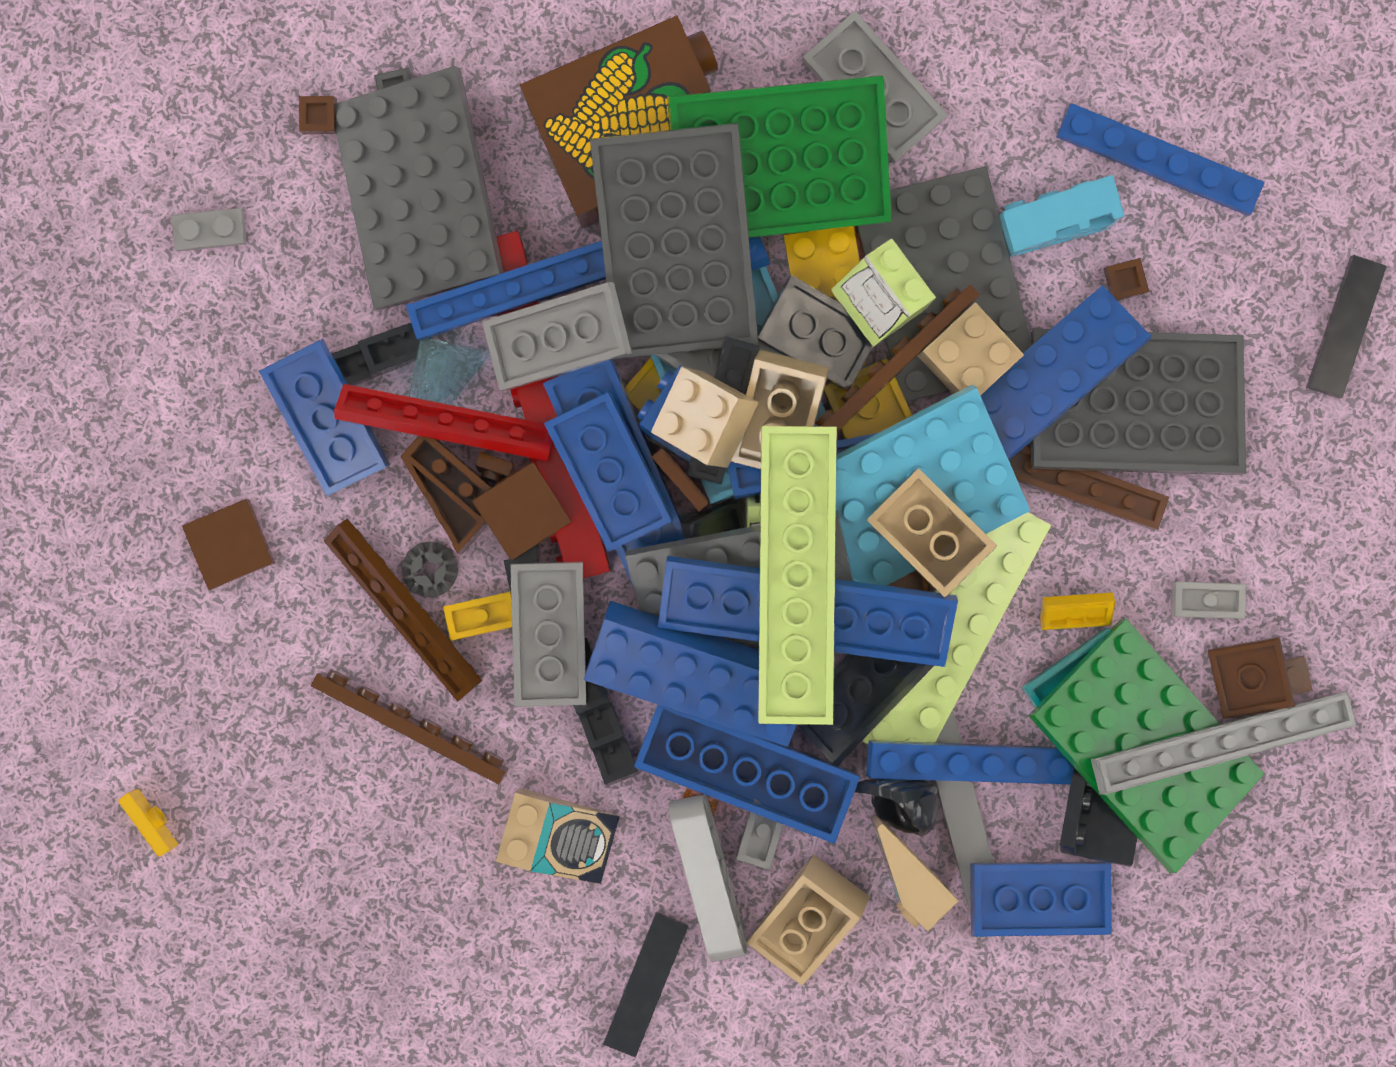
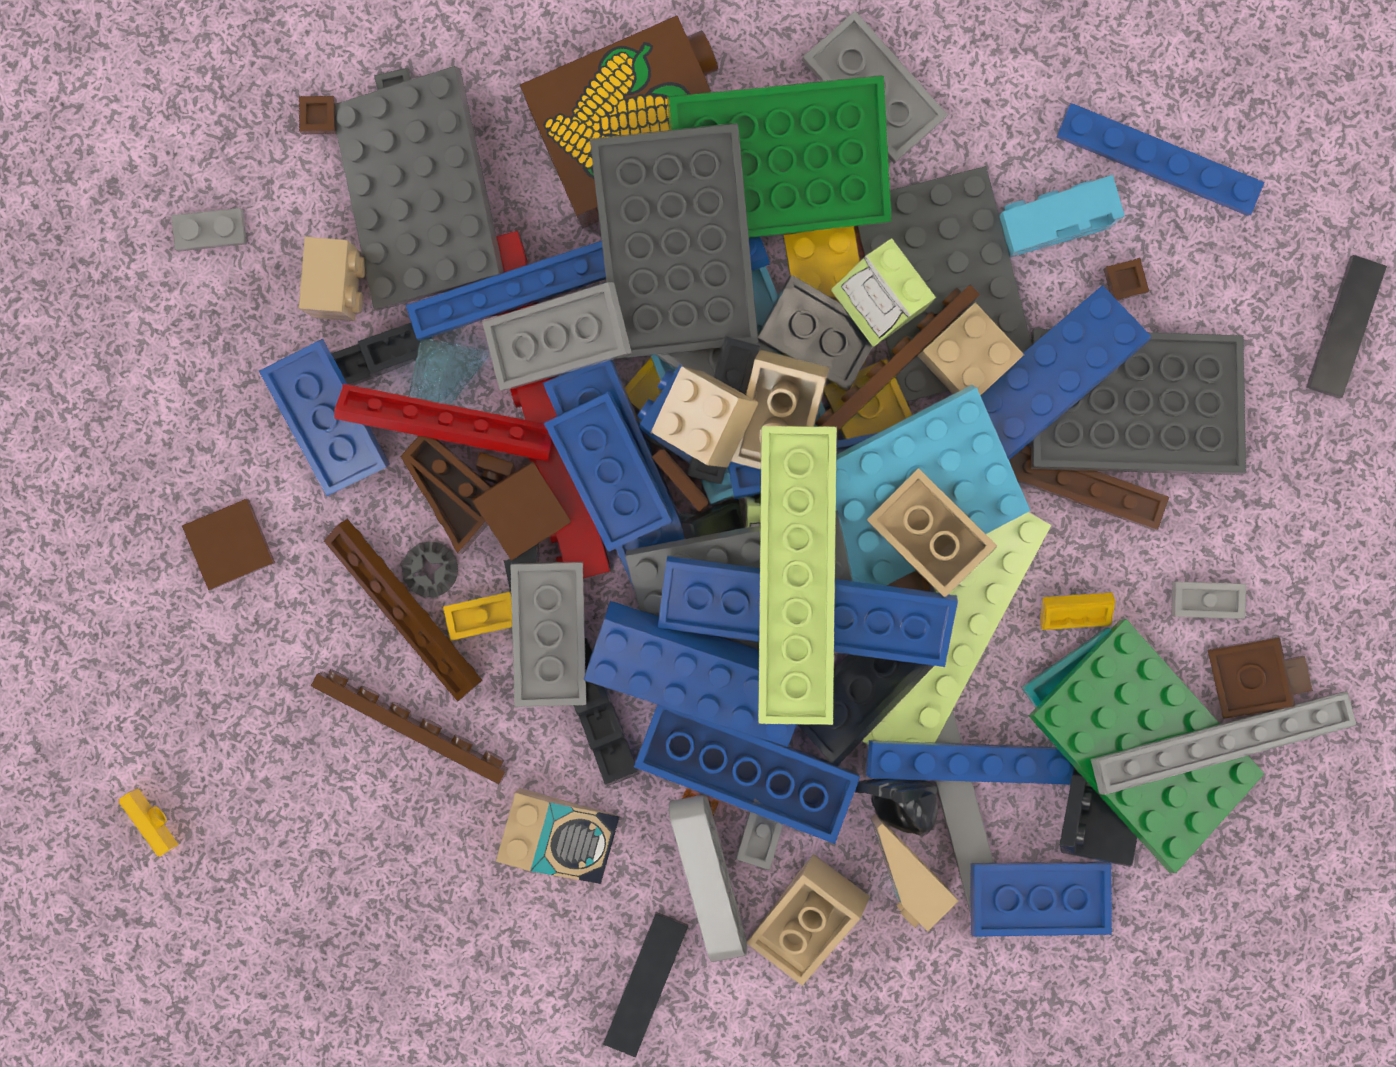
none -> tan brick [299,237,366,321]

